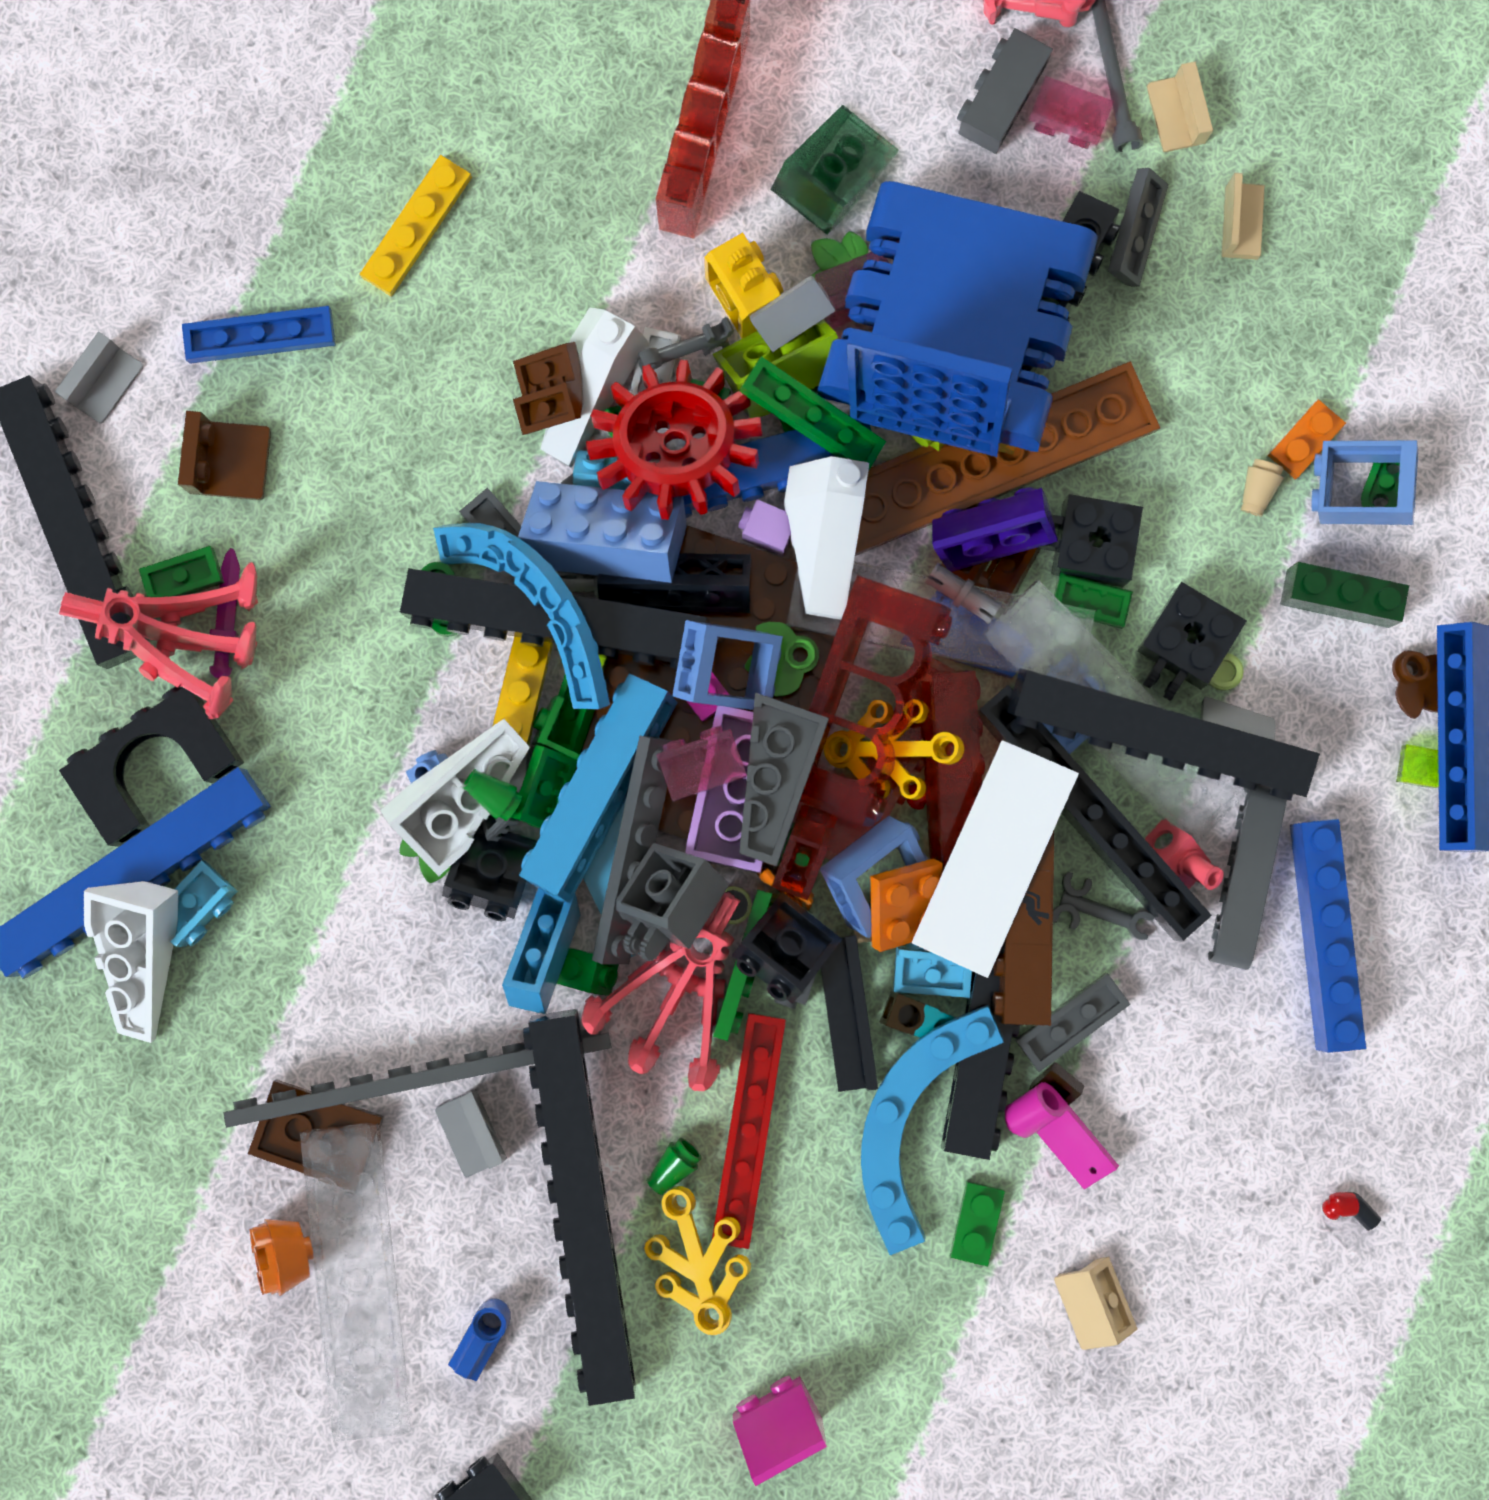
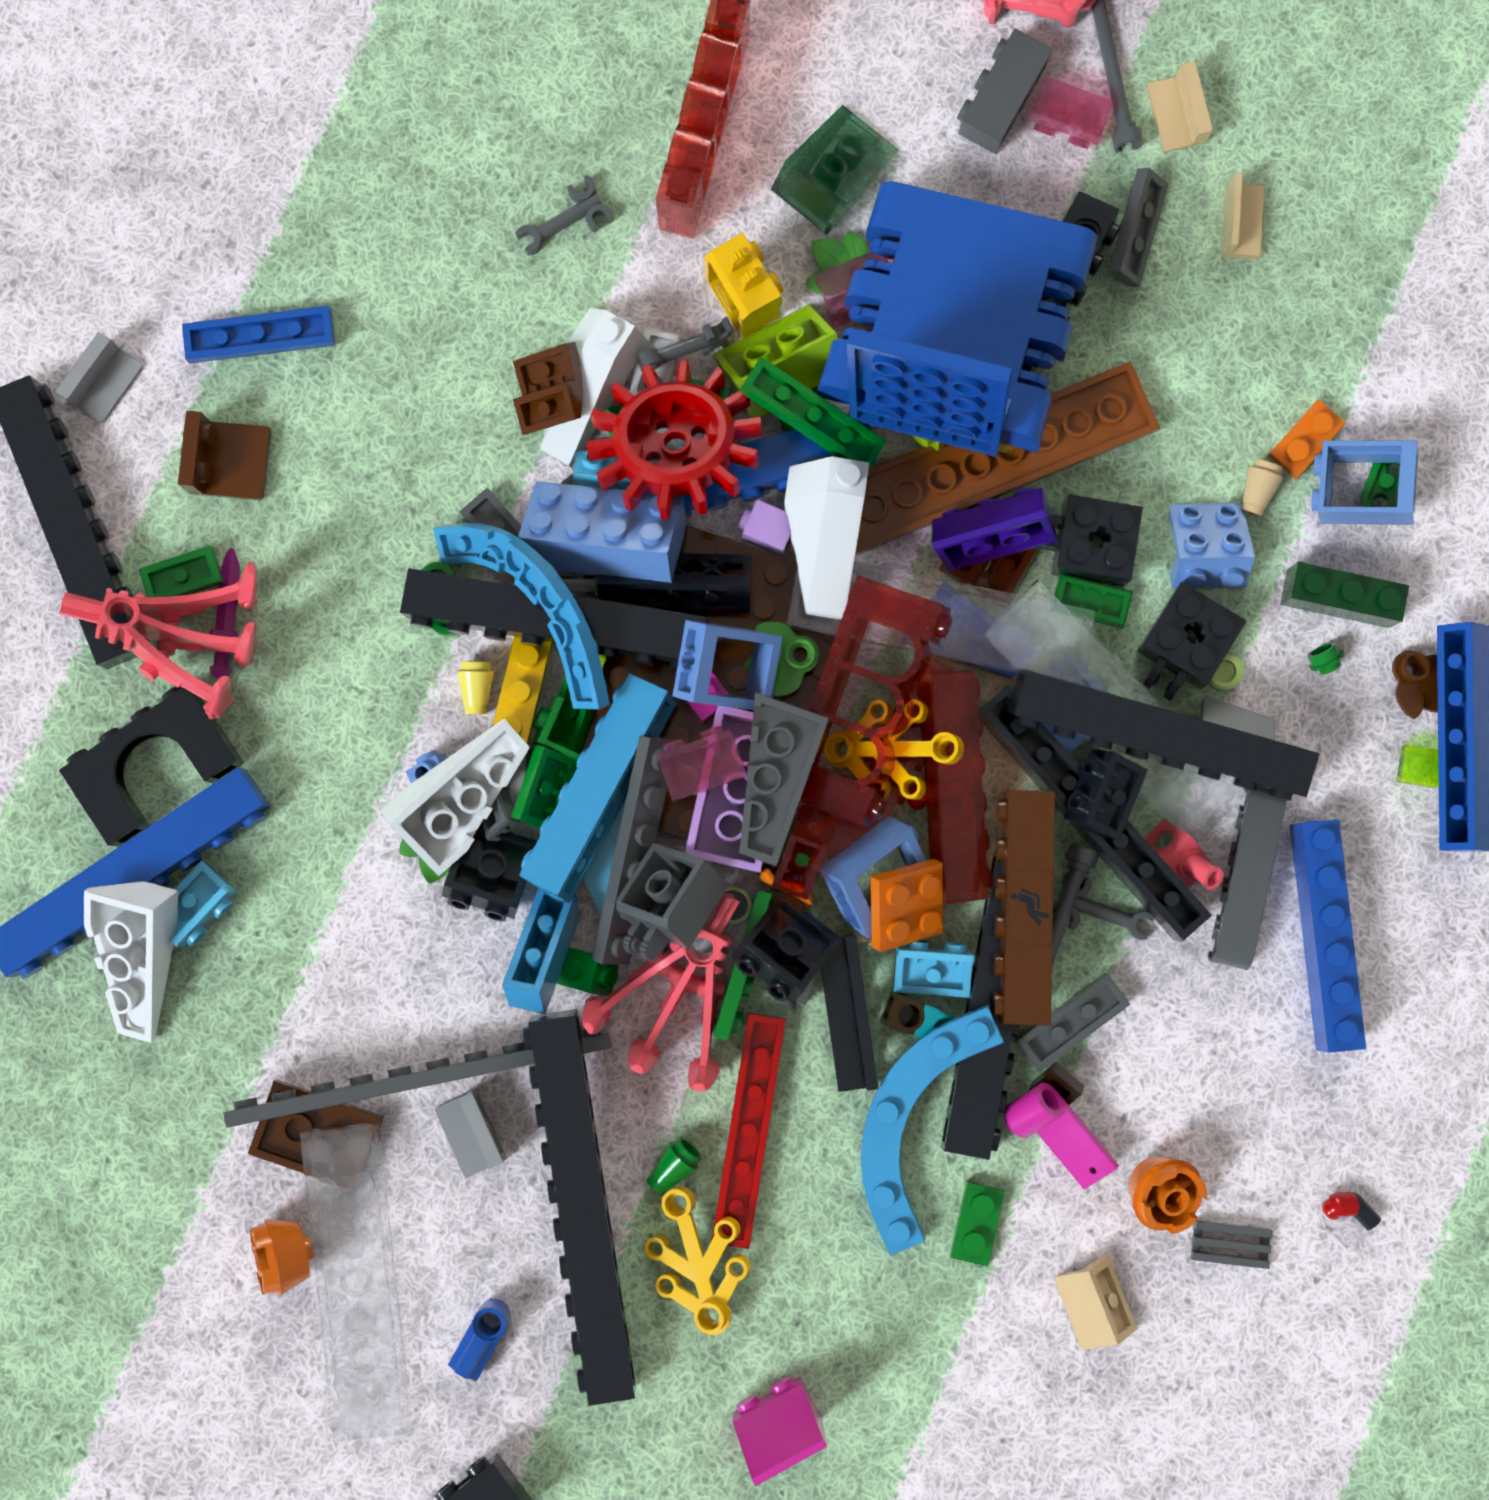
yellow plate [360,154,472,297] -> none
green cone [462,769,523,821] -> none
light grey panel [750,276,836,352] -> none
white sticker [912,740,1079,978] -> none
light grey pin [925,562,1002,624] -> none
none -> light yellow cone [457,661,495,714]
none -> dark grey bar [515,175,614,256]
none -> dark grey piece [1052,844,1100,967]
none -> black bracket [1064,748,1148,841]
none -> orange cone [1128,1156,1207,1234]
none -> medium blue bracket [1169,503,1255,589]
none -> dark grey tile [1191,1220,1273,1269]
none -> green plate [1307,642,1345,675]

